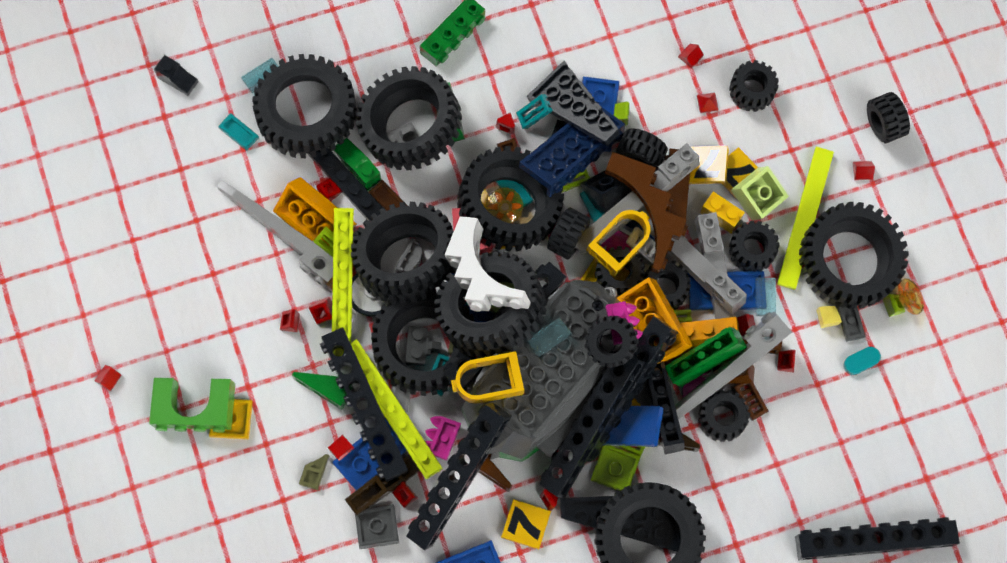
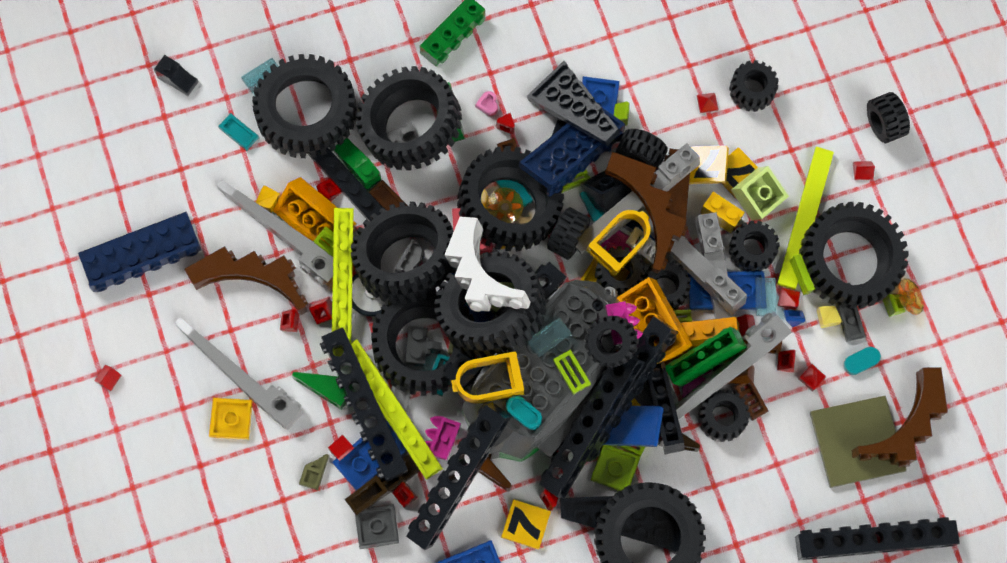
bright green arch [149,378,236,432] -> none
teal tile [516,94,553,129] -> none
red slope [678,44,704,68] -> none
none -> dark blue bracket [78,211,202,292]
none -> light grey piece [175,318,303,431]
none -> reddish brown arch [184,246,308,315]
none -> yellow slope [256,185,280,213]
none -> bright pink tile [475,91,498,116]
none -> teal tile [506,395,542,430]
none -> lime tile [553,349,591,395]
none -> red slope [777,287,800,310]
none -> blue slope [783,310,805,327]
none -> lime tile [789,254,815,296]
none -> red tile [798,364,826,392]
none -> olive tile [810,395,907,488]
none -> reddish brown arch [851,367,948,467]

